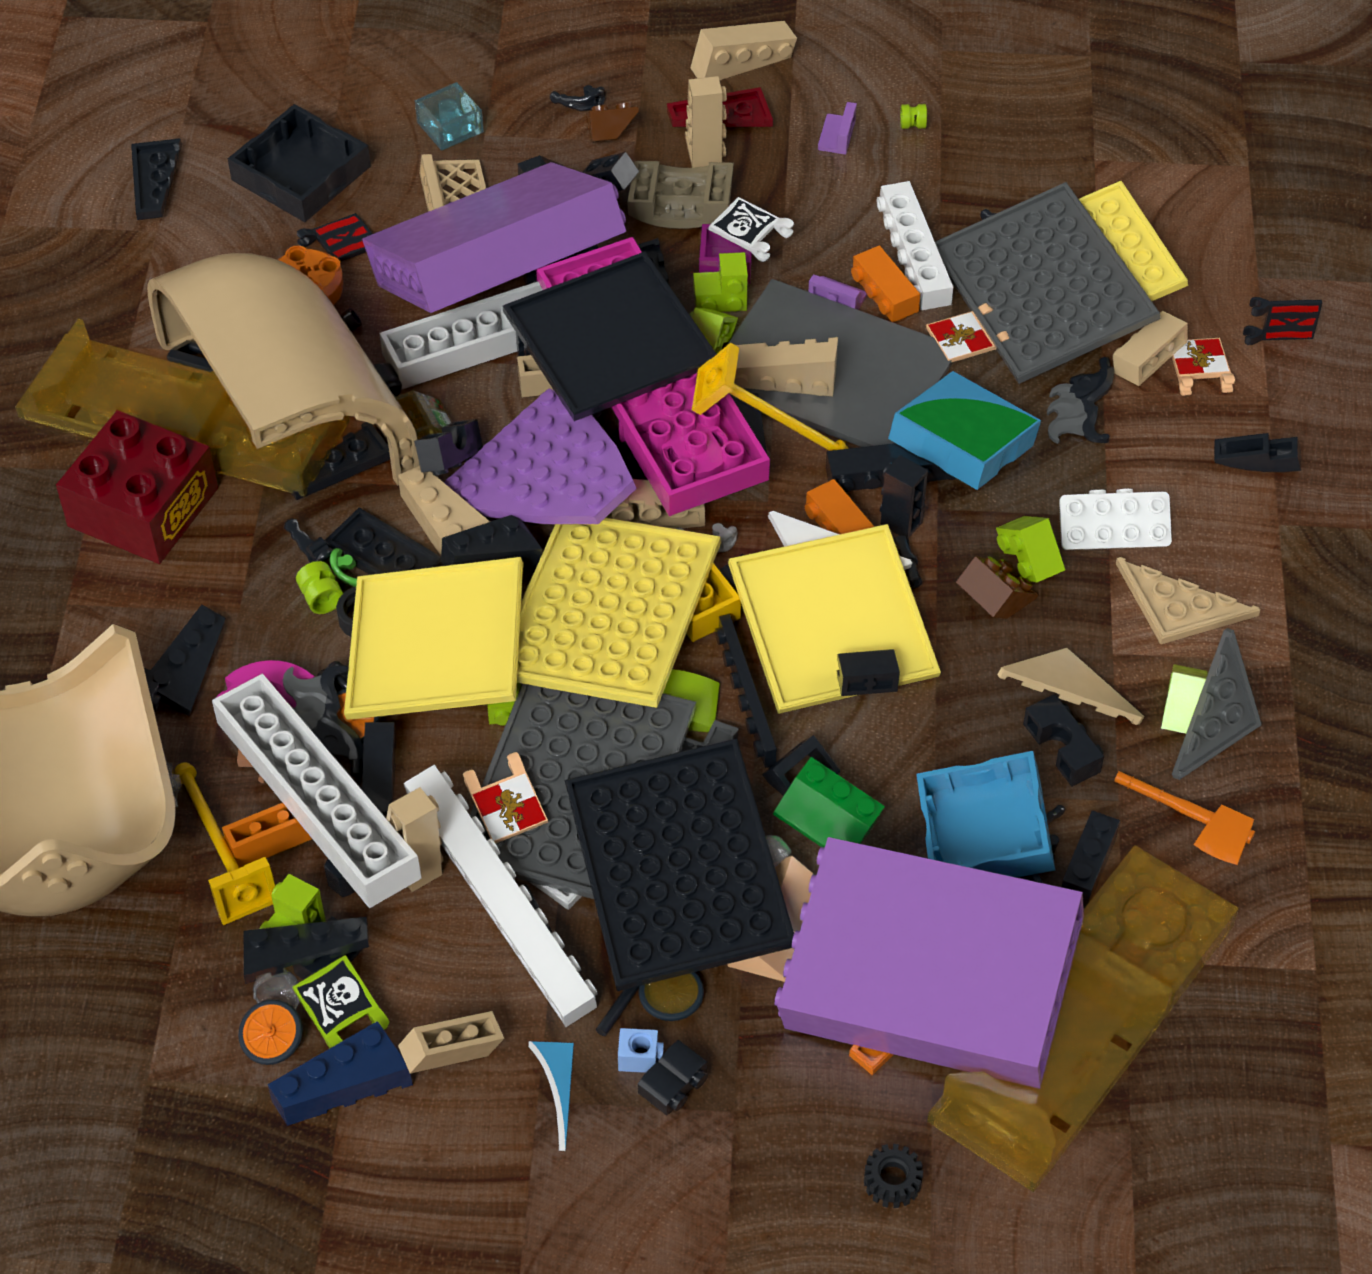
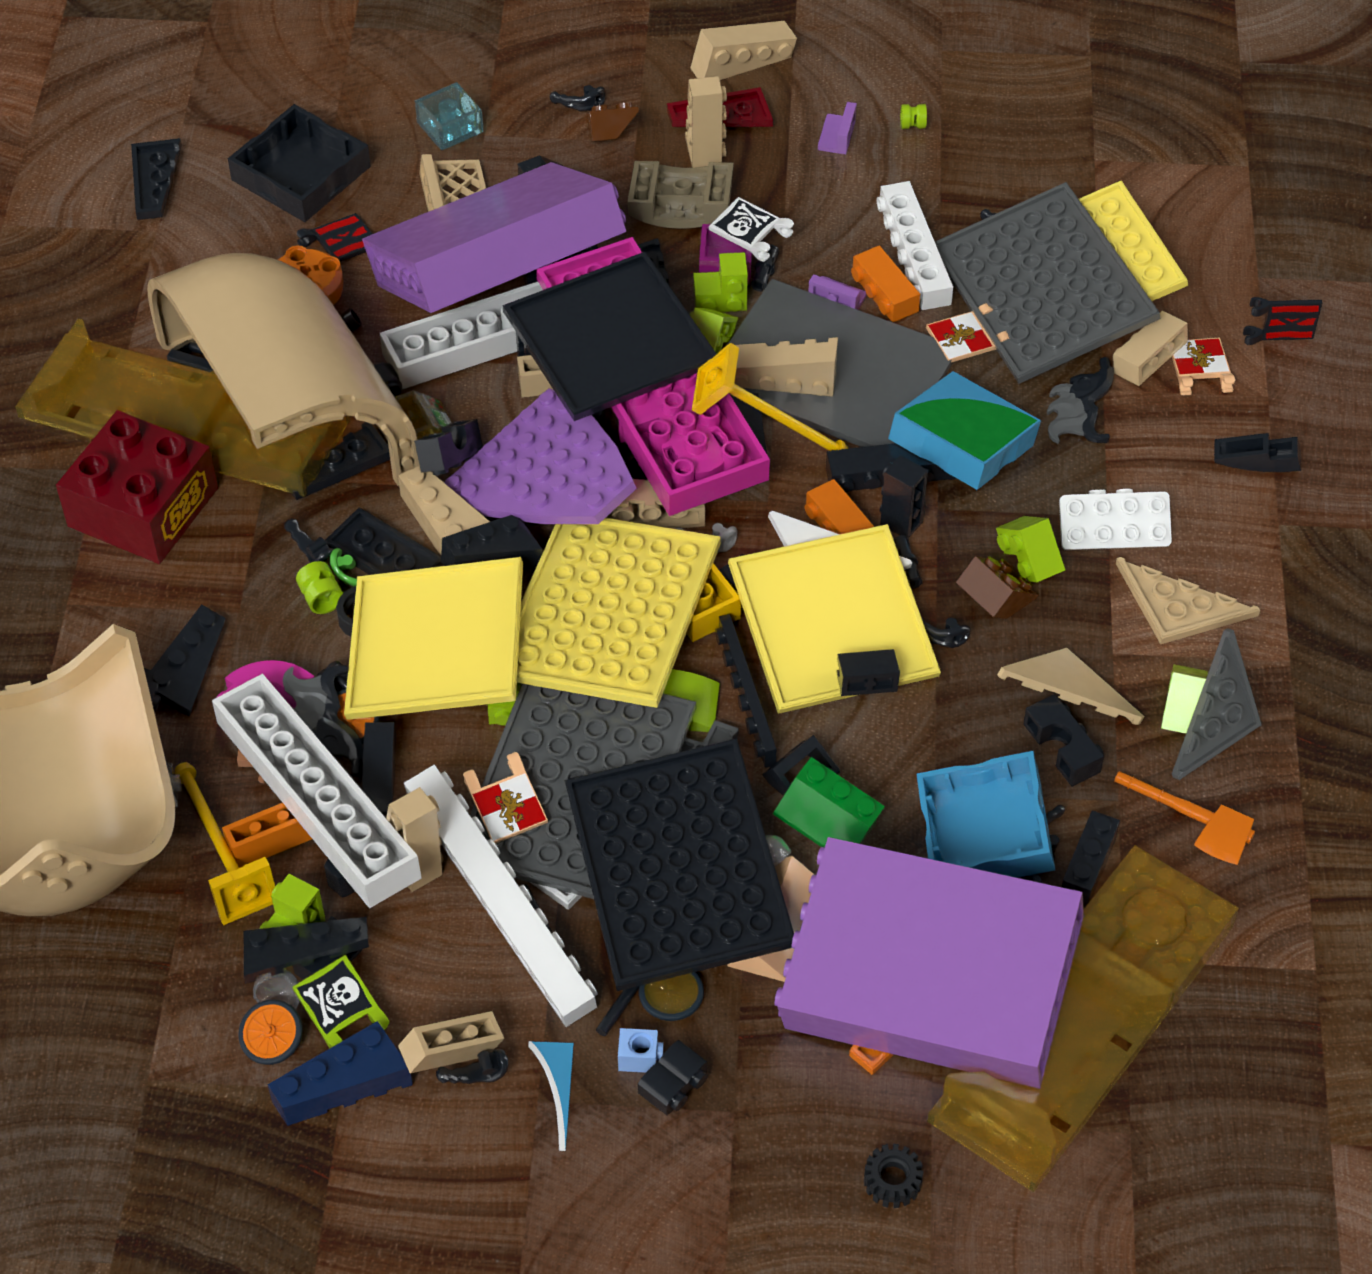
black brick [582,152,639,191] -> none
none -> black piece [436,1049,508,1084]
none -> black pin [751,244,779,292]
none -> black piece [922,618,971,648]

